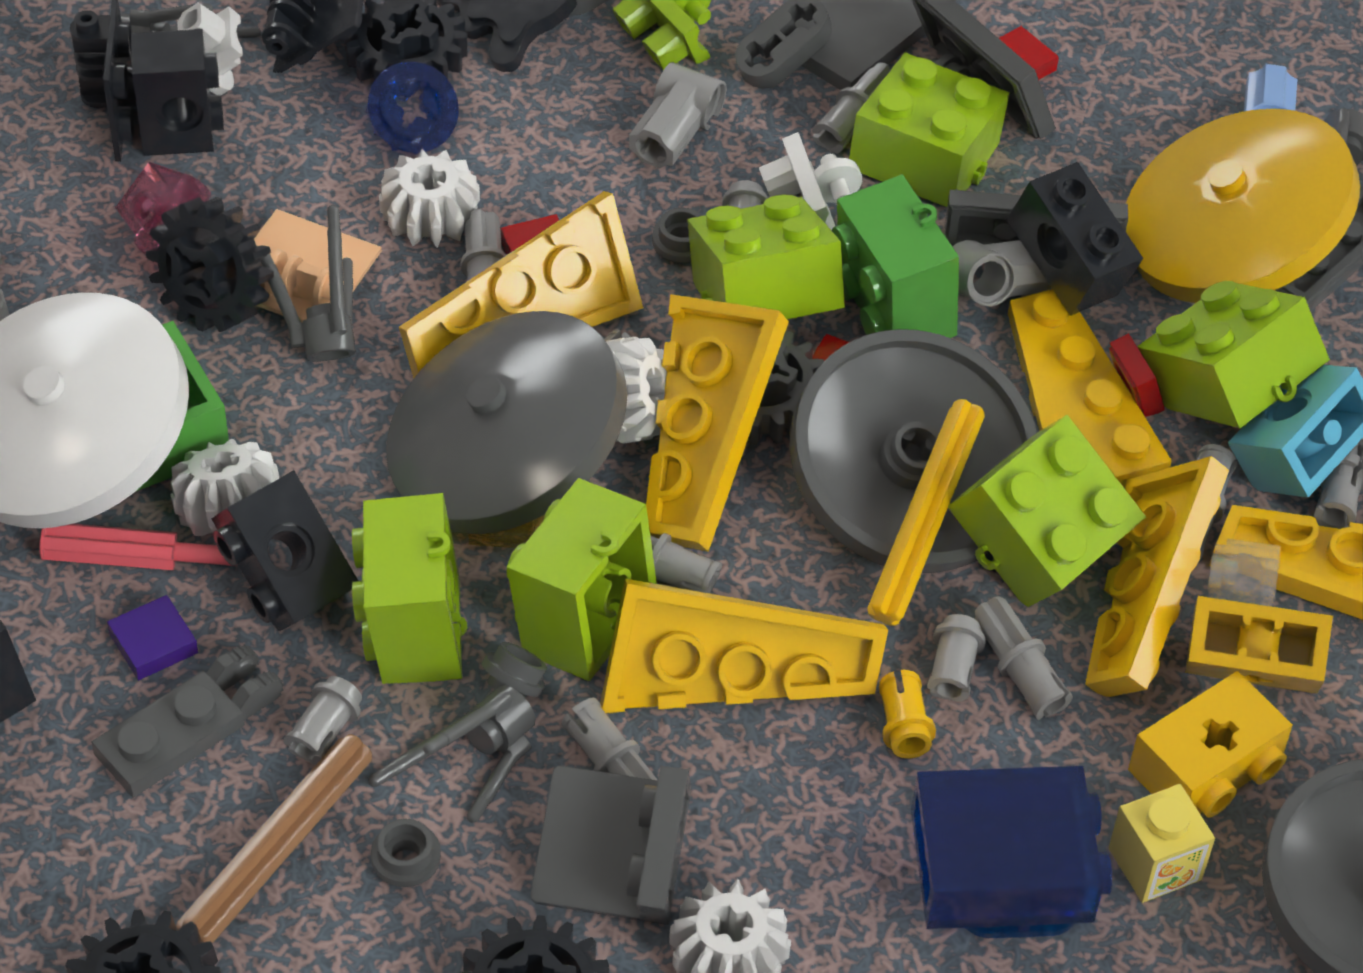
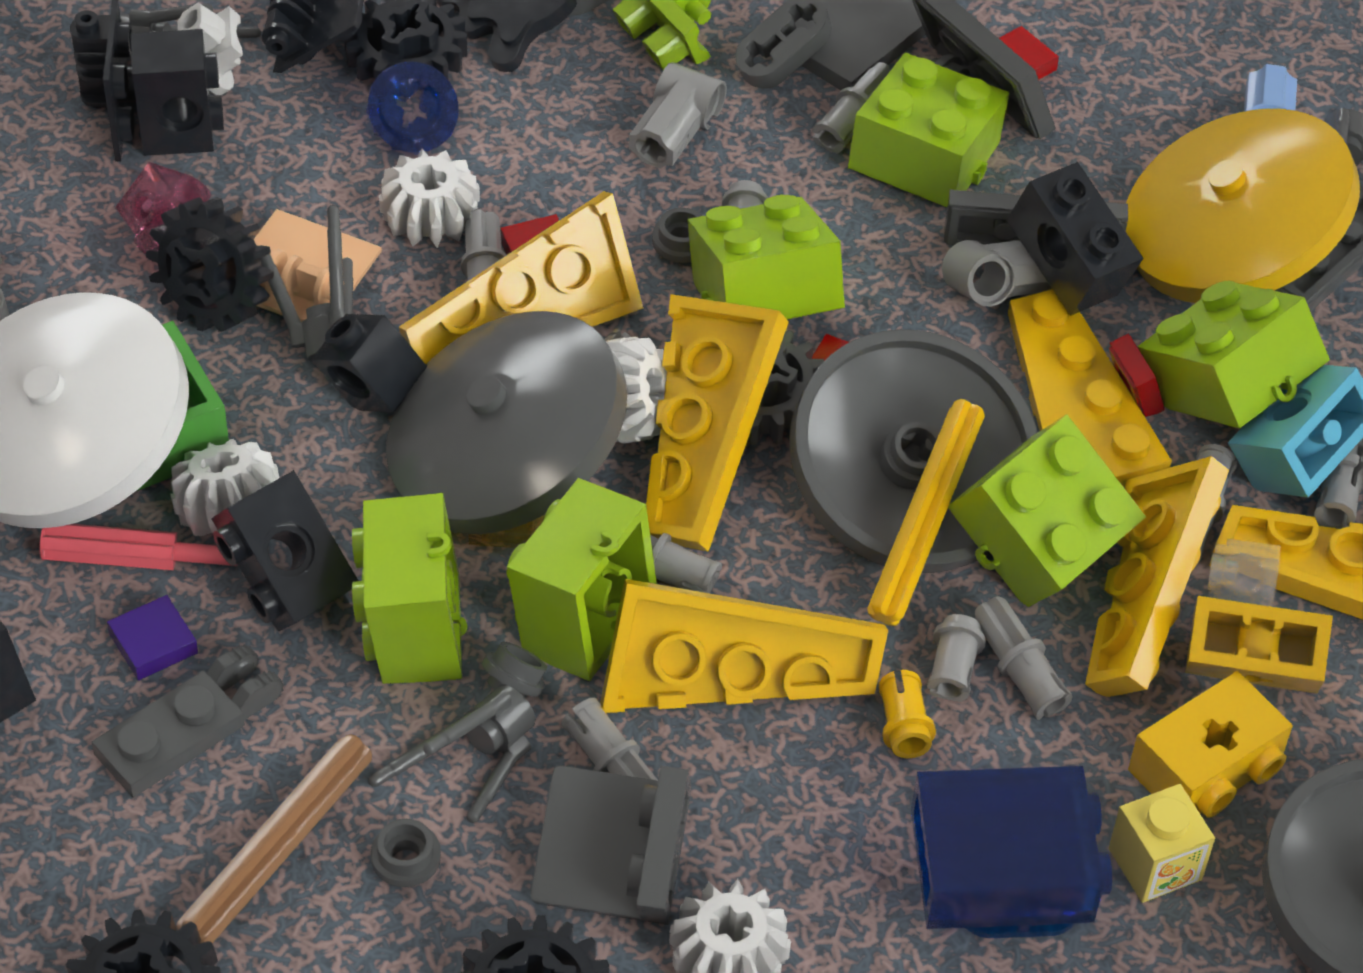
light grey pin [283,676,362,765] -> none
white hips [759,132,863,230] -> none
bright green brick [832,174,959,338] -> none
none -> black brick [311,314,427,413]

